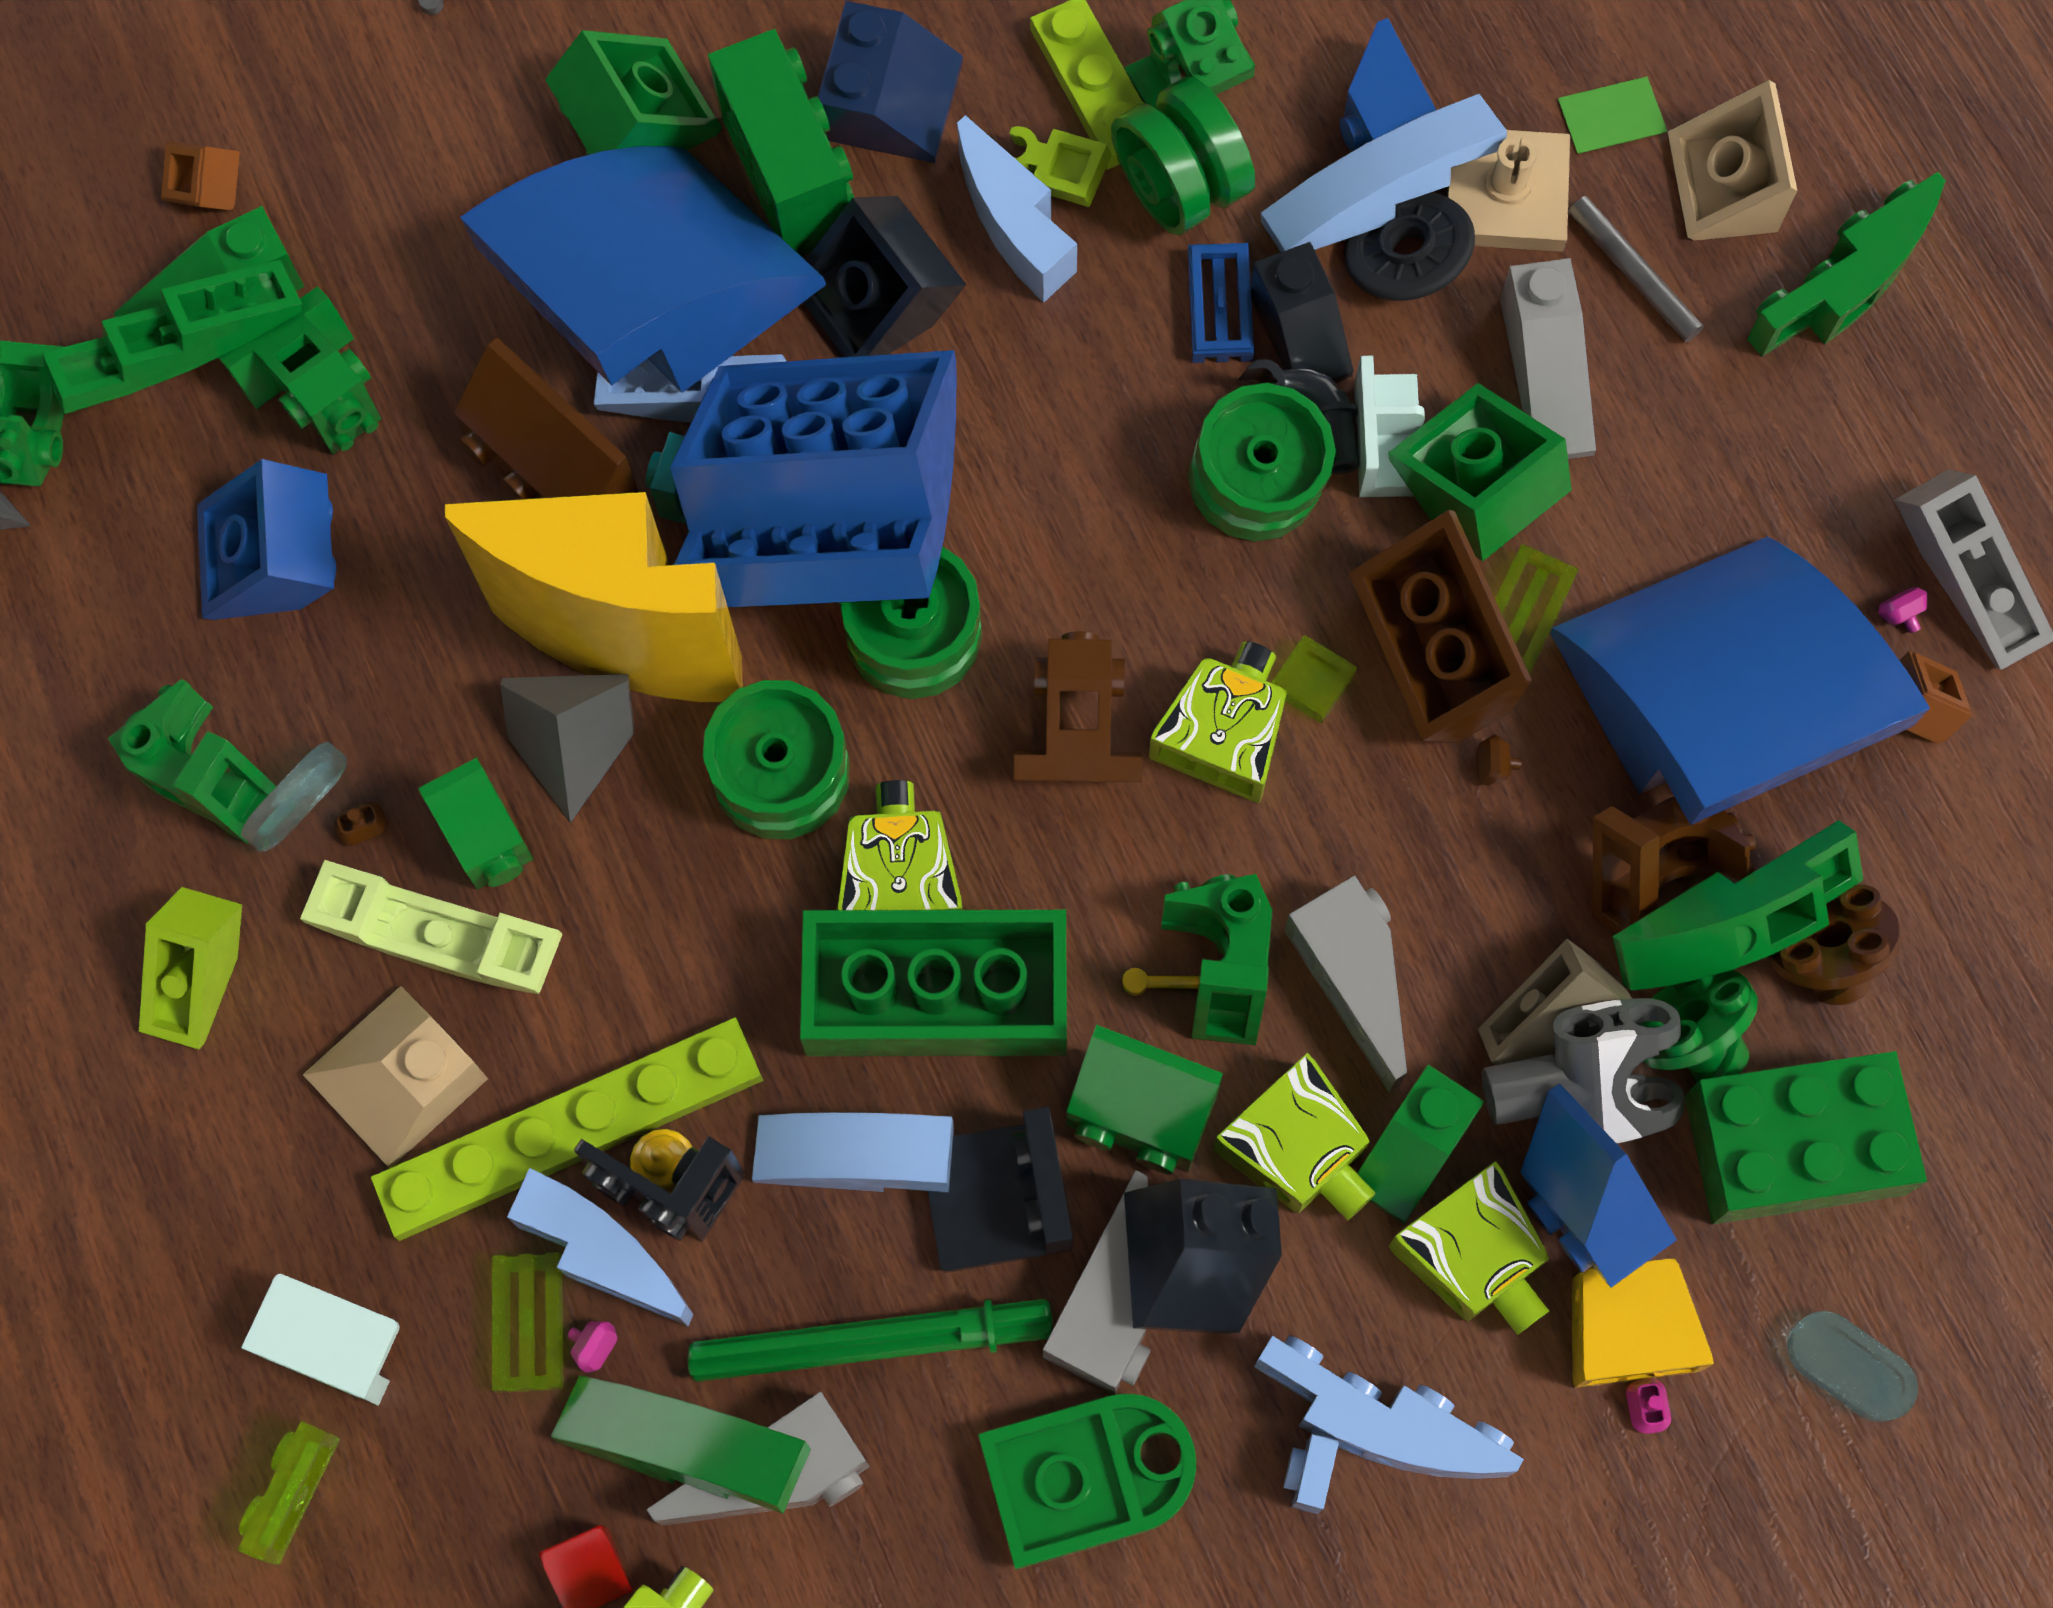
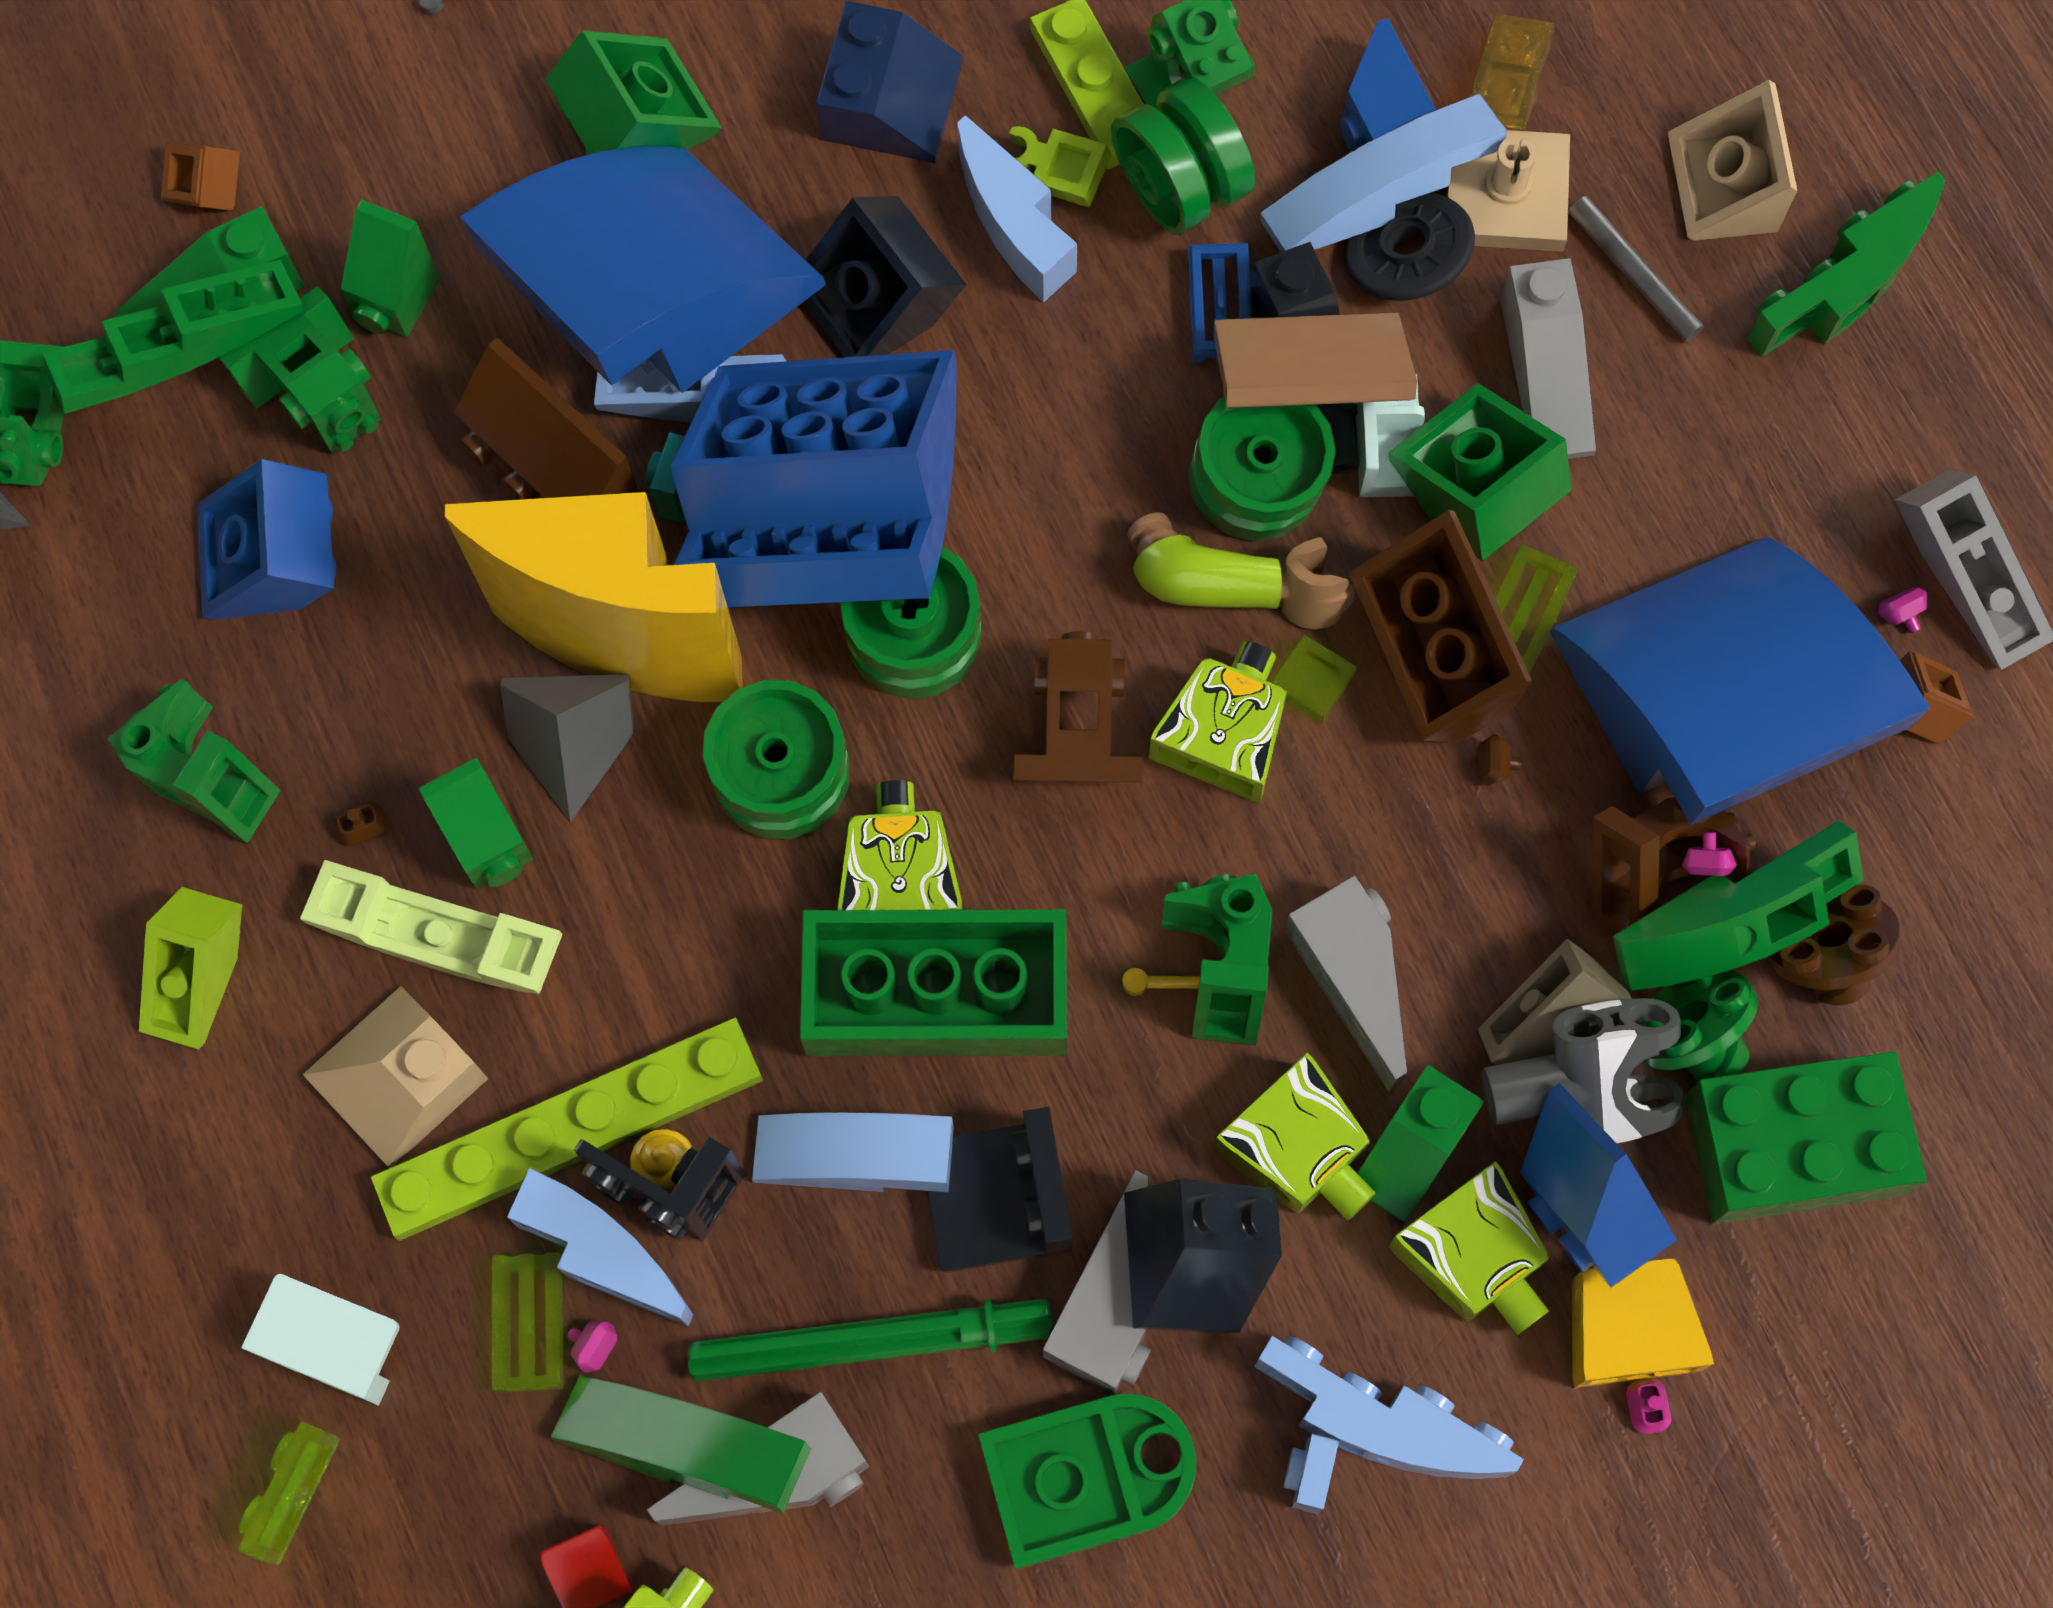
clear light blue tile [241,742,347,852] -> none
green brick [707,28,854,256] -> none
green slope [1066,1024,1223,1175] -> none
bright green sticker [1558,77,1668,154] -> none
clear light blue tile [1787,1311,1918,1422] -> none
none -> green slope [341,199,440,338]
none -> piece [1127,512,1356,630]
none -> medium nougat tile [1214,313,1417,408]
none -> clear yellow slope [1470,13,1555,130]
none -> dark pink rock [1682,832,1737,876]

